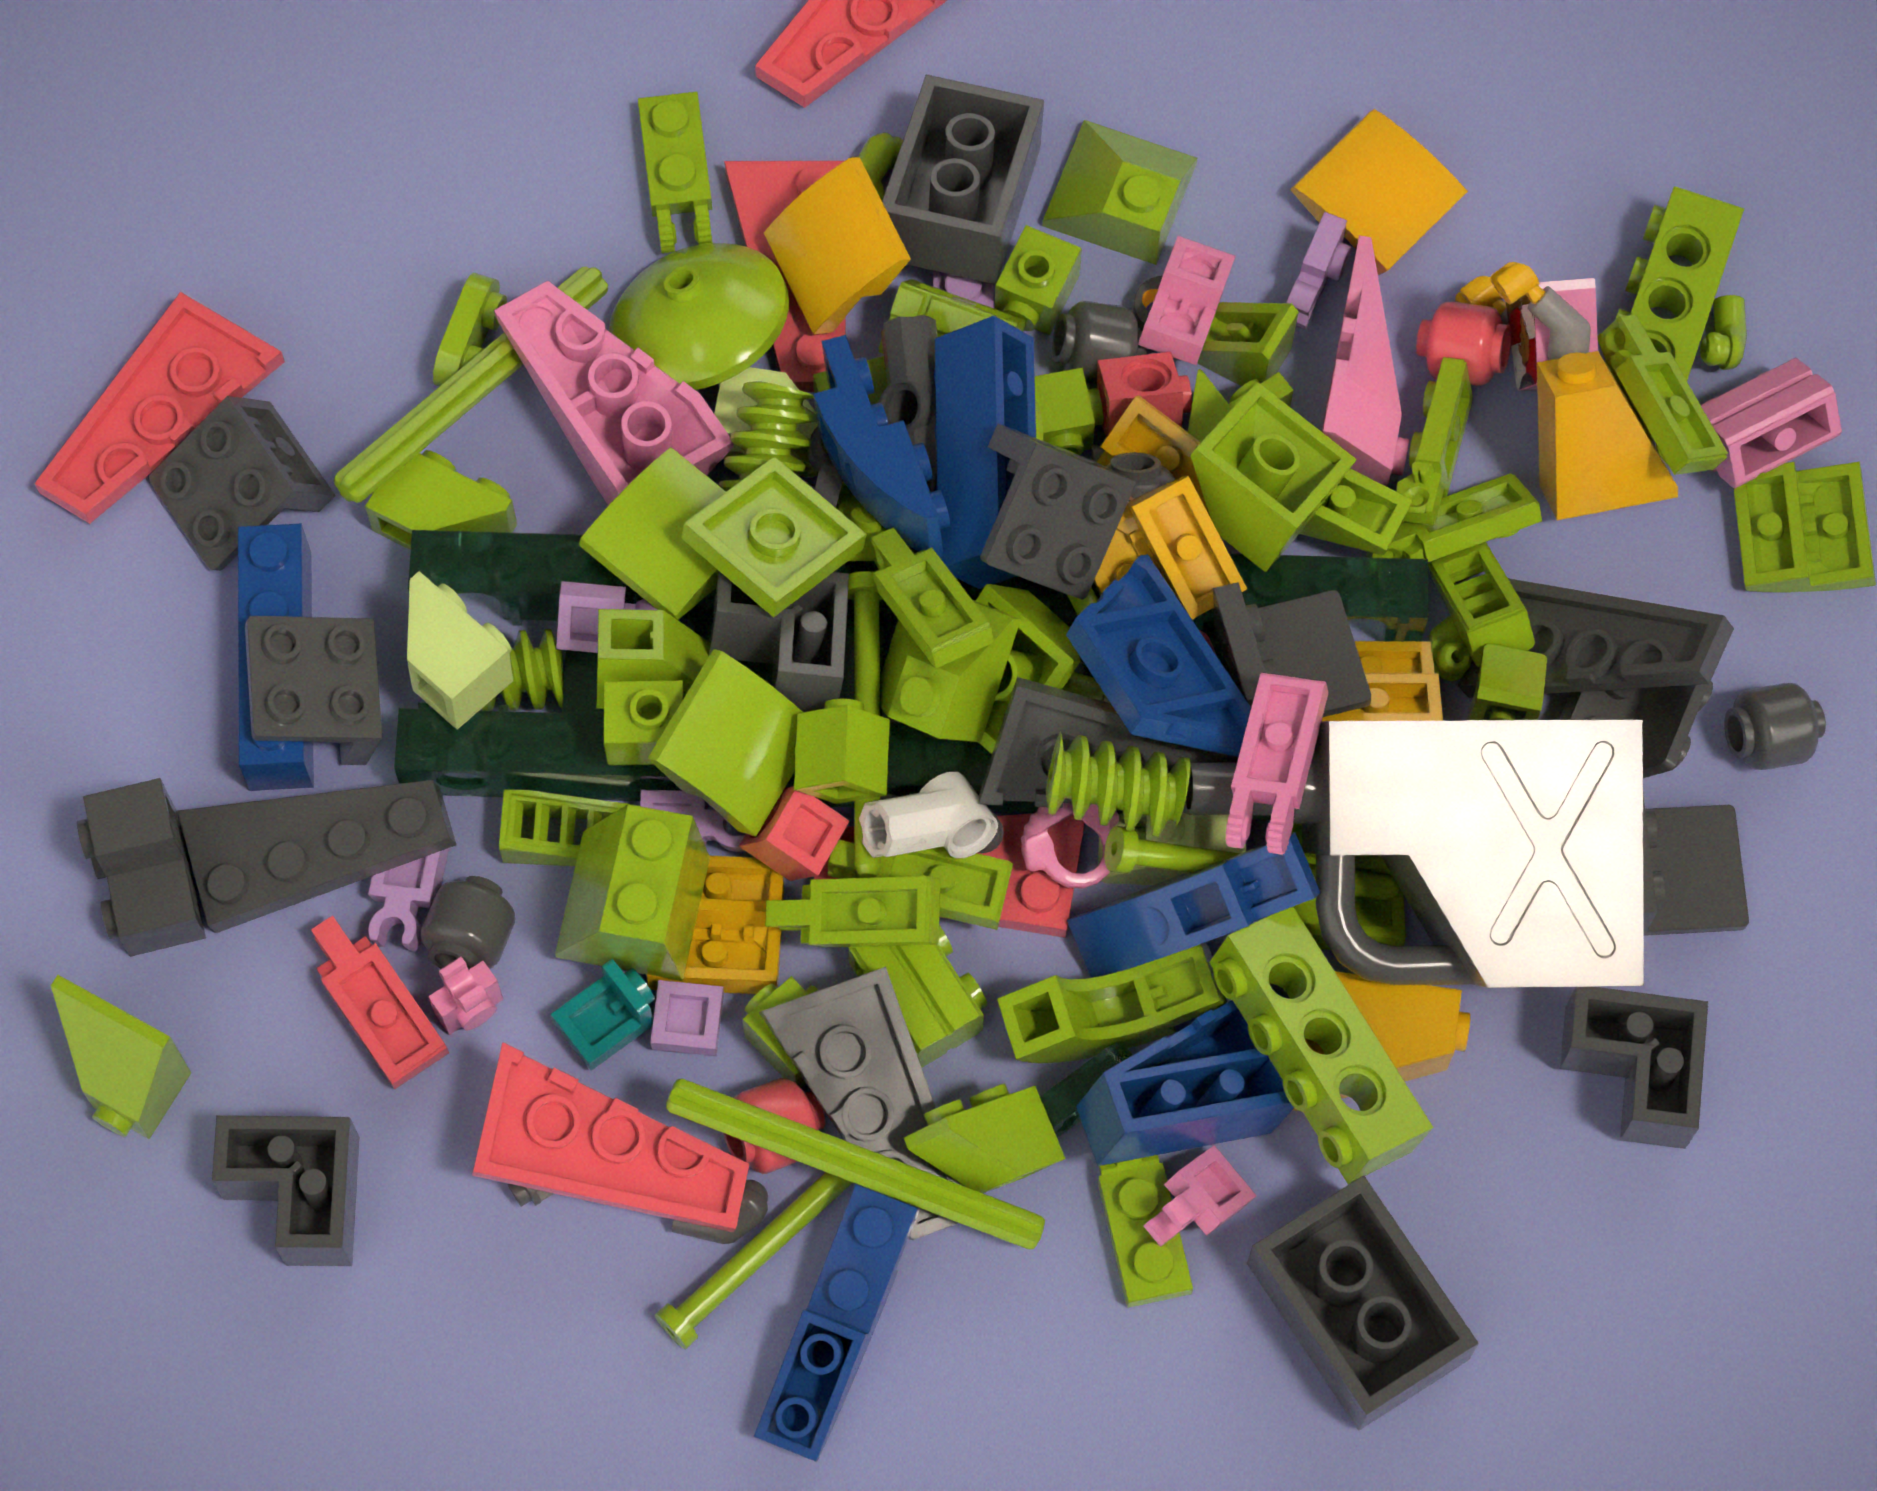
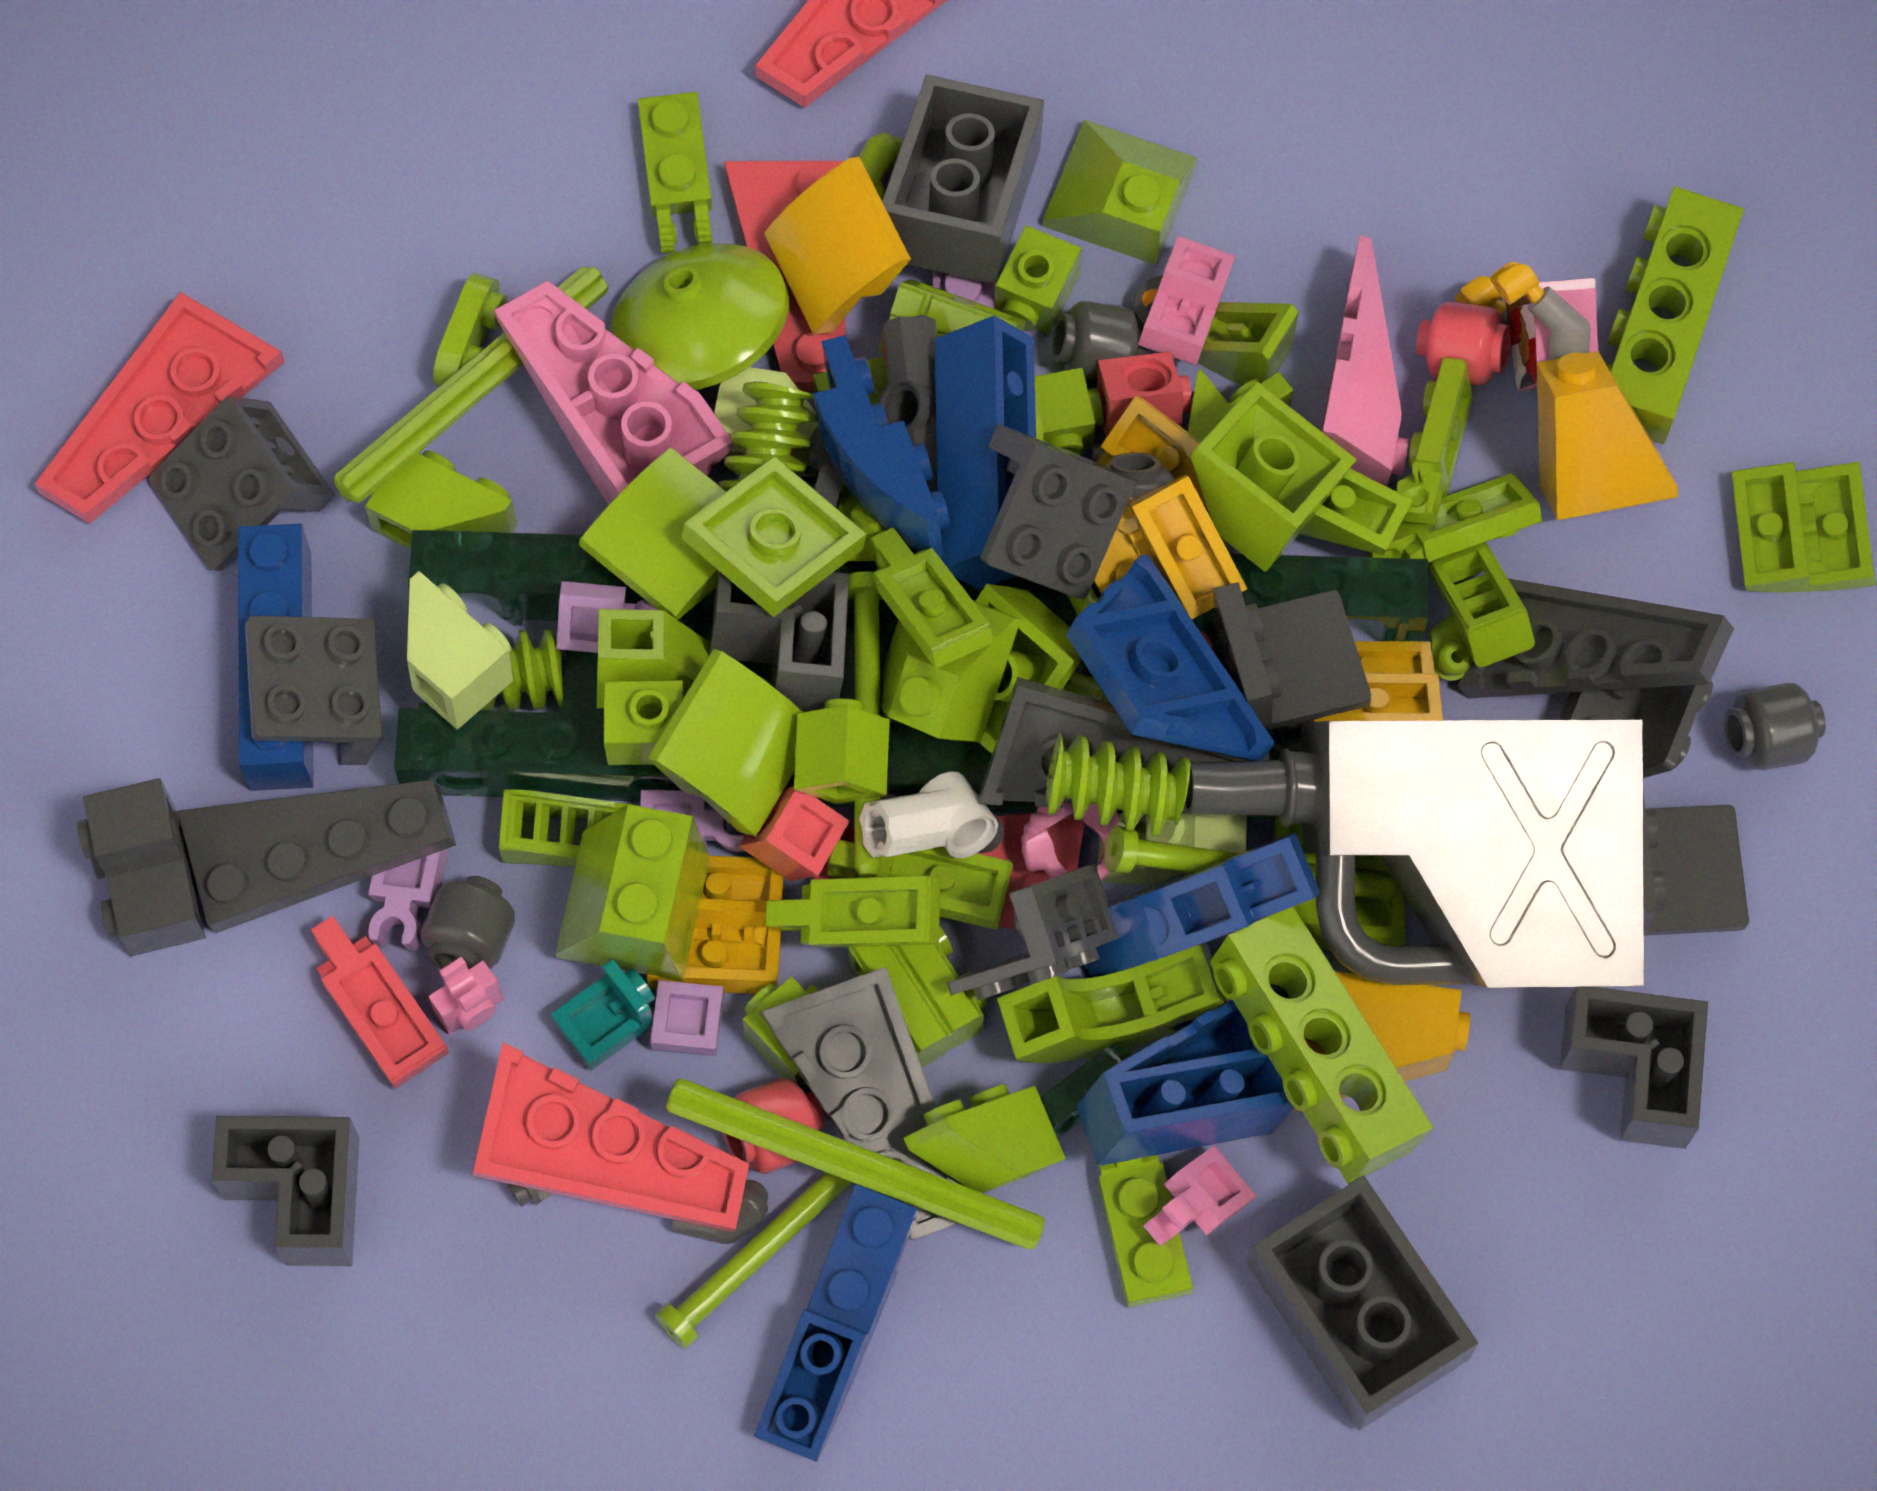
lime slope [50,975,191,1139] -> none
bright pink hinge [1225,673,1328,855] -> none
lavender plate [1286,212,1352,329] -> none
yellow slope [1290,108,1468,275] -> none
lime slope [1467,644,1547,720] -> none
lime hinge [1597,314,1728,475] -> none
lime arm [1700,295,1747,370] -> none
bright pink brick [1701,358,1842,489] -> none
none -> dark grey bracket [947,863,1119,1000]

